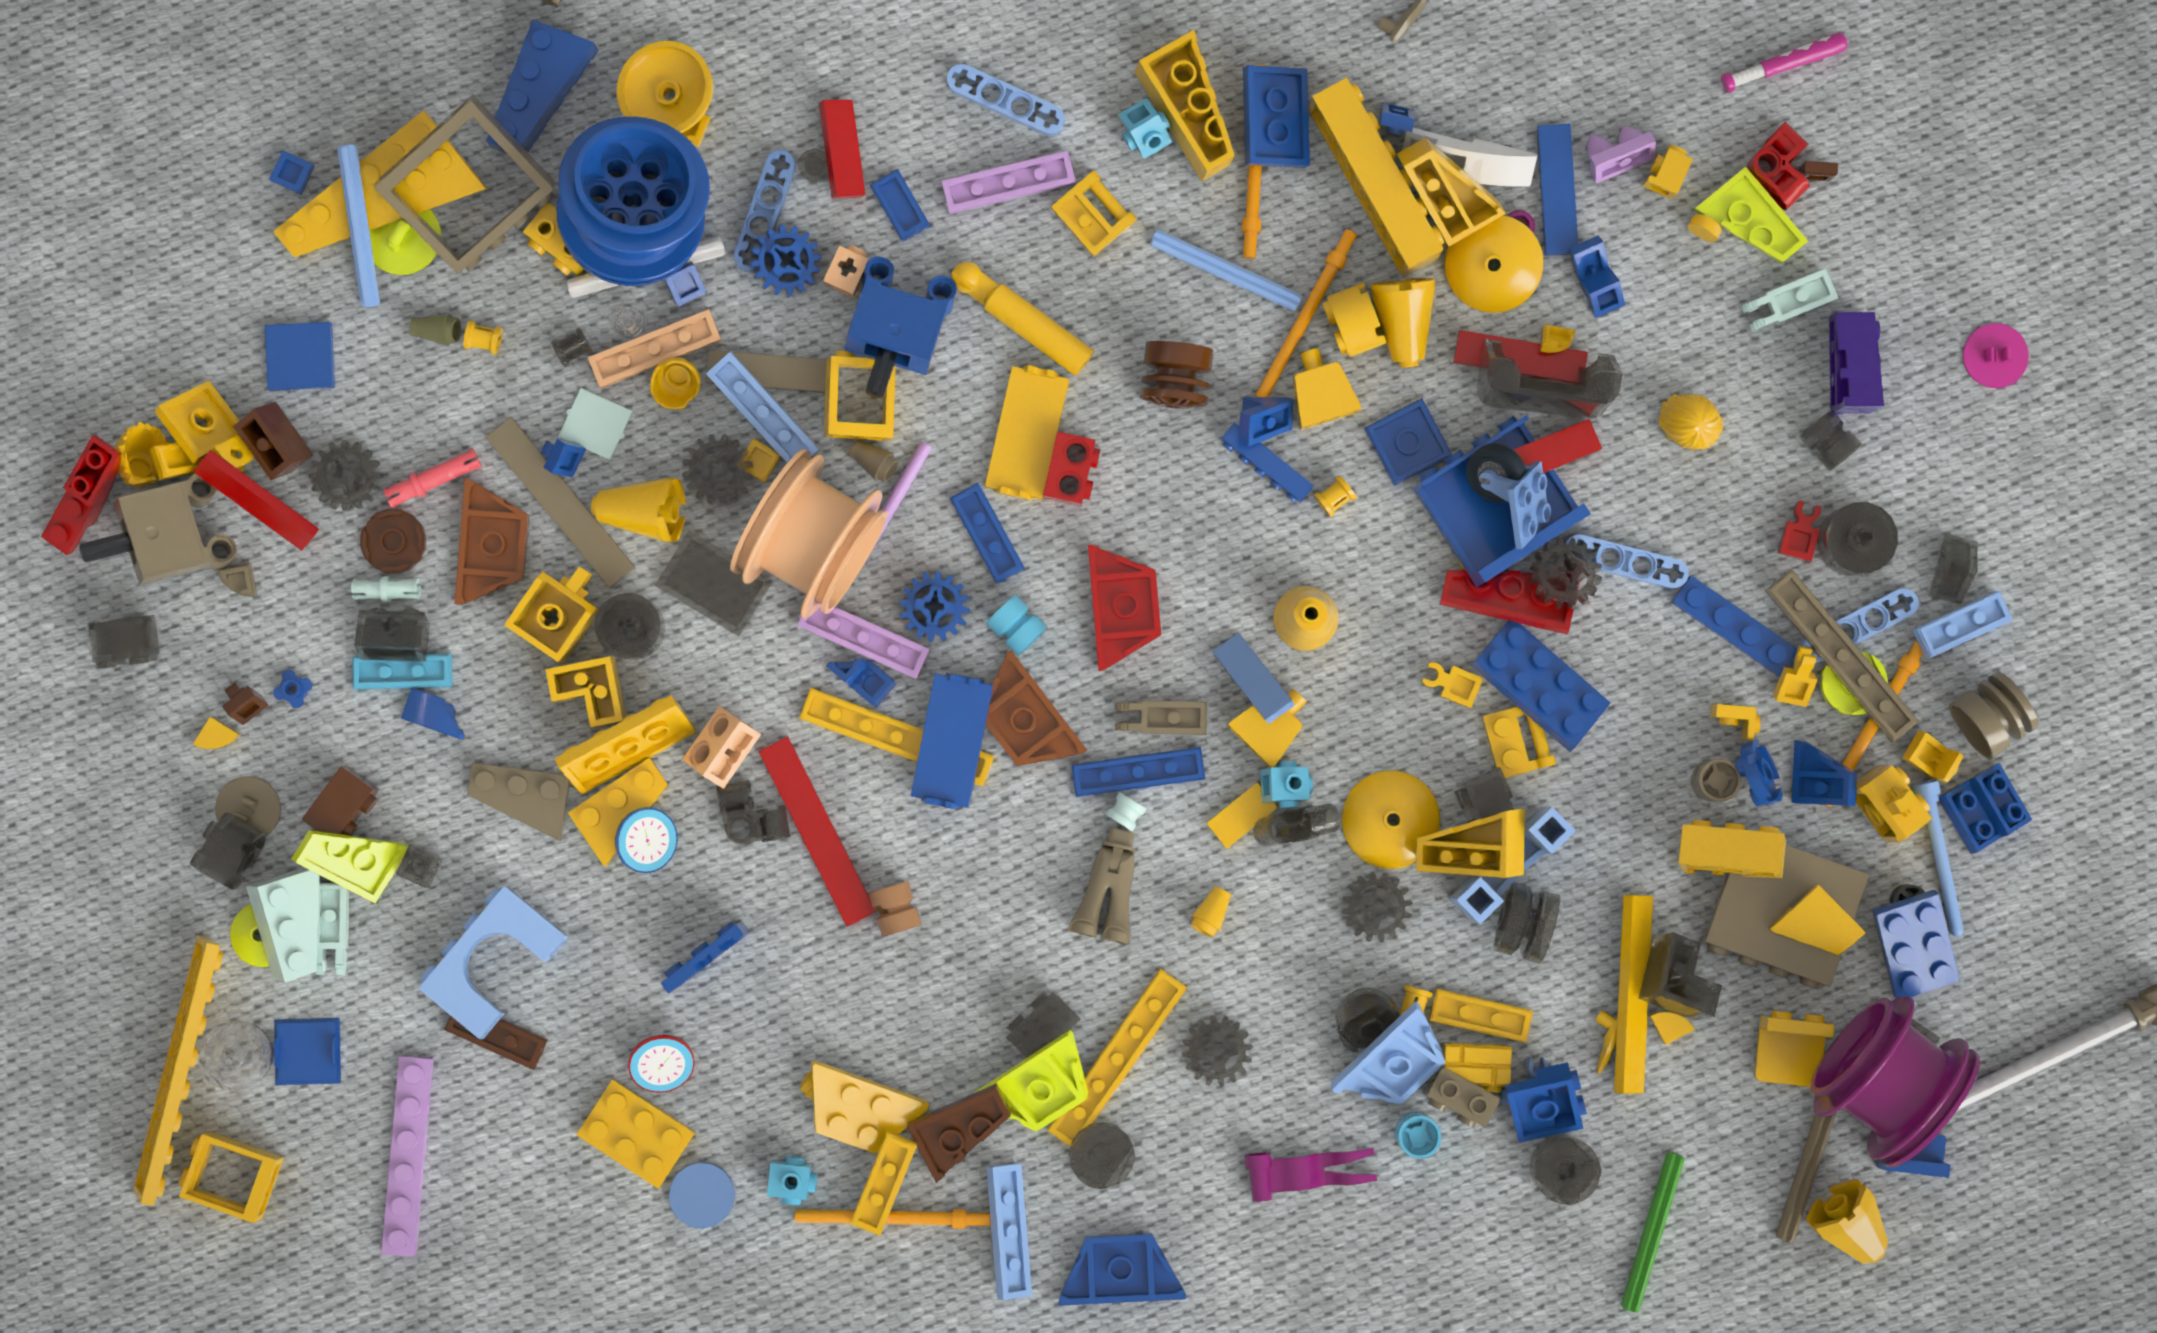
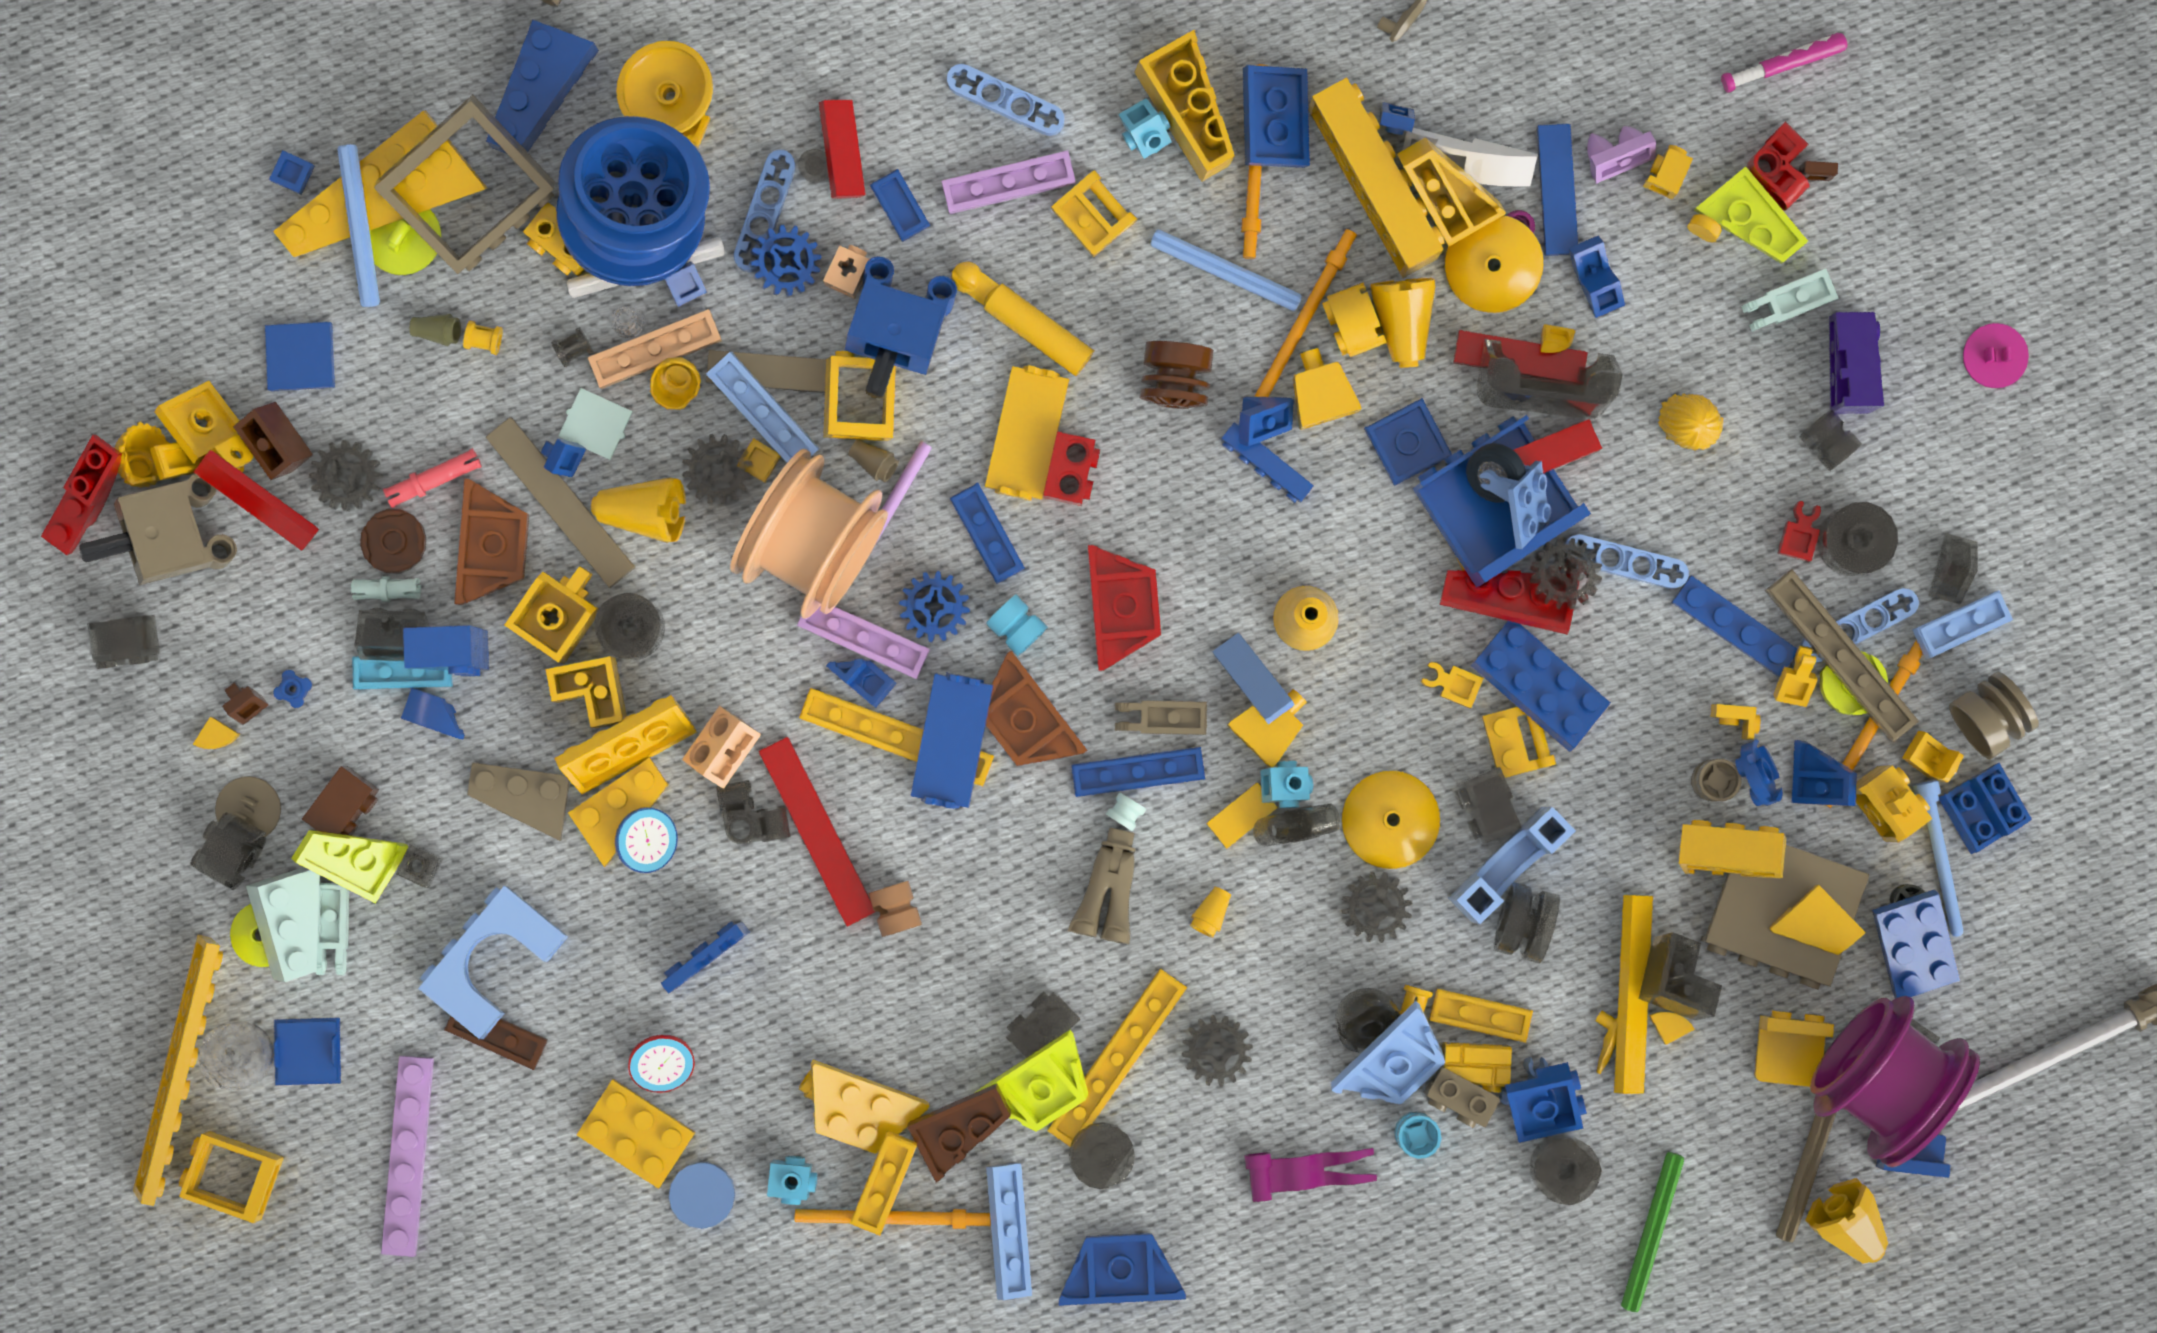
dark tan tile [217,563,258,597] -> none
clear smoke tile [655,530,773,637] -> none
yellow bush [1314,475,1357,518] -> none
yellow wedge [1416,809,1525,878] -> none
none -> blue wedge [403,625,489,677]

